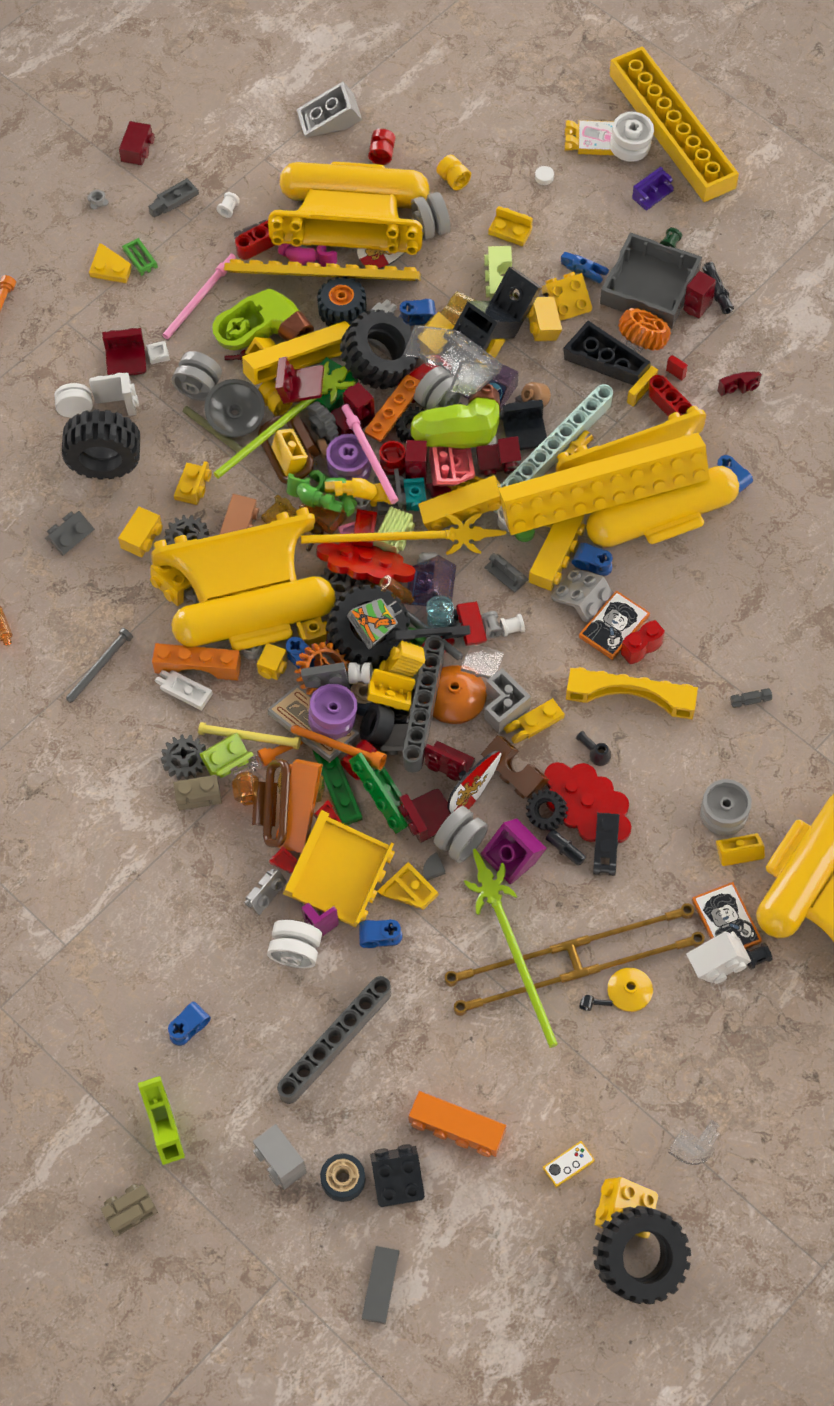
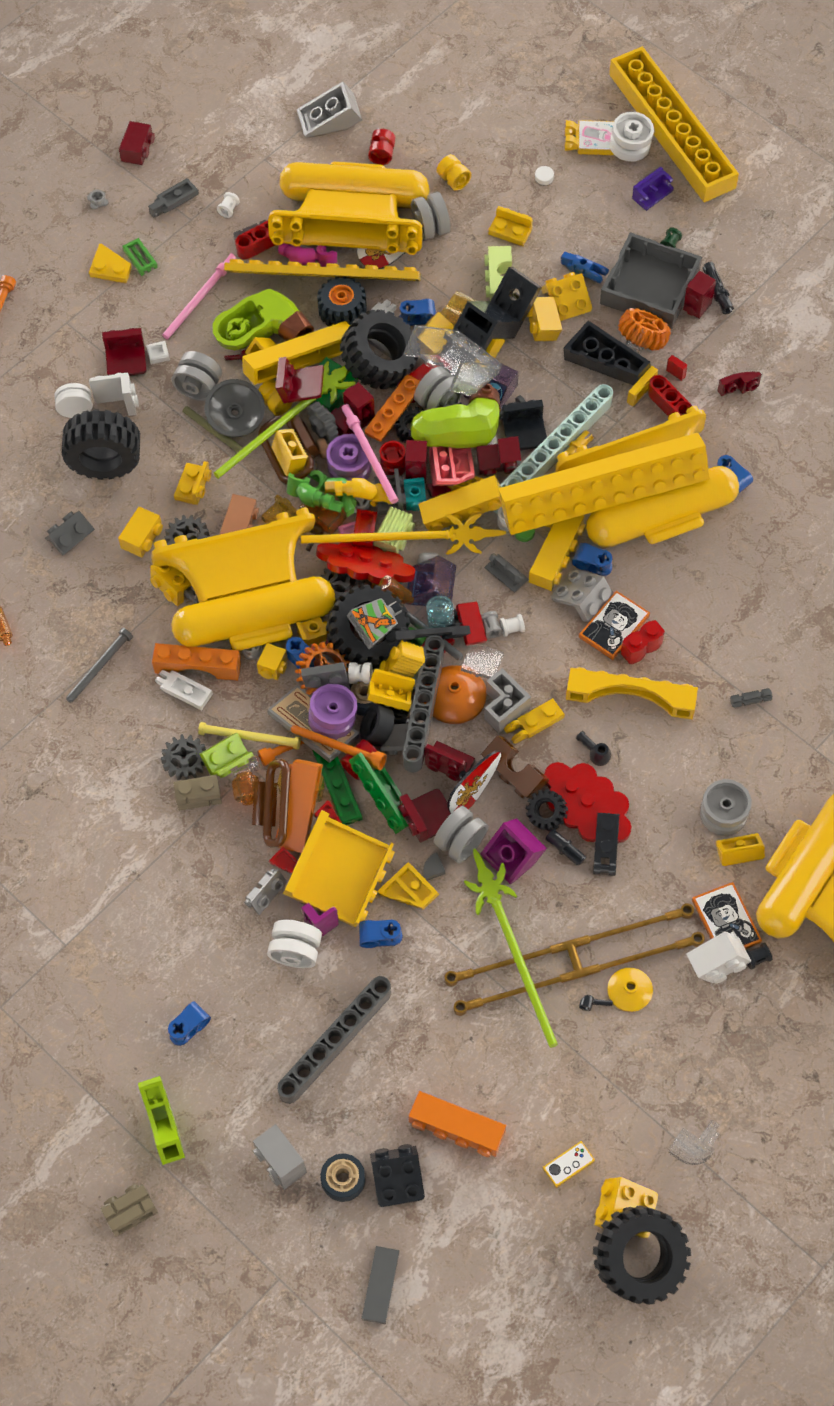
medium nougat head [521,382,551,408] -> none

